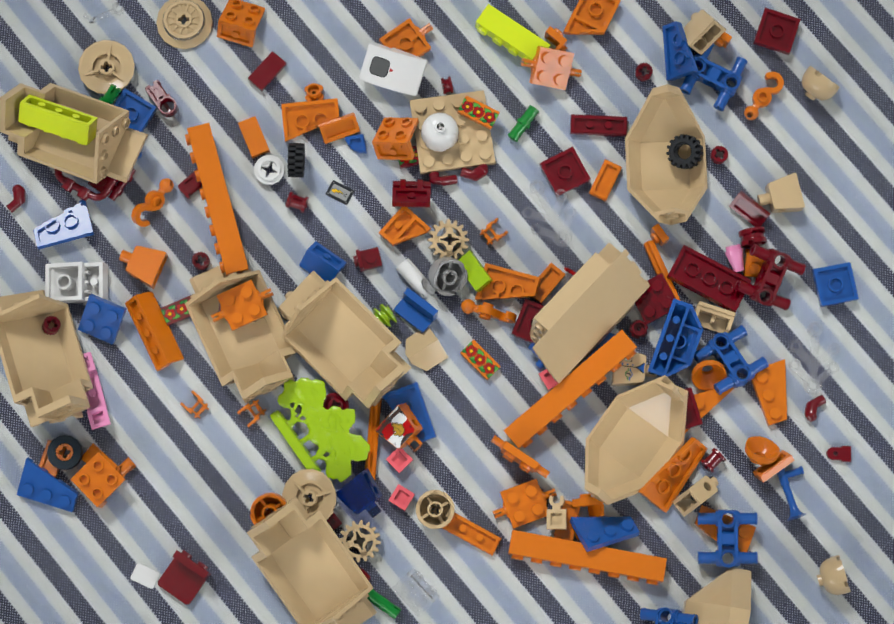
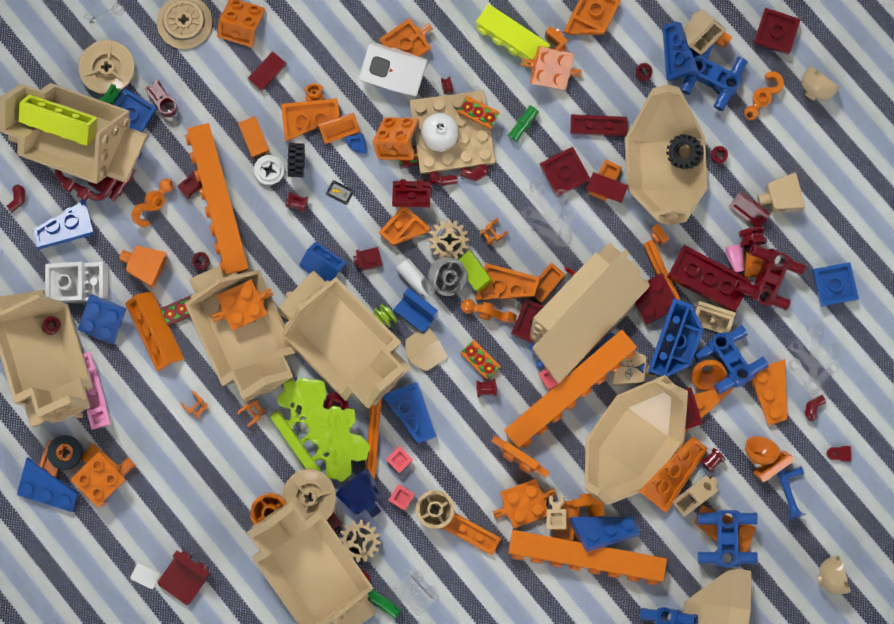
torso [375,403,423,451] -> none
dark red plate [629,320,648,339] -> none
none -> dark red bush [476,379,497,398]
none -> dark red tile [586,172,628,203]

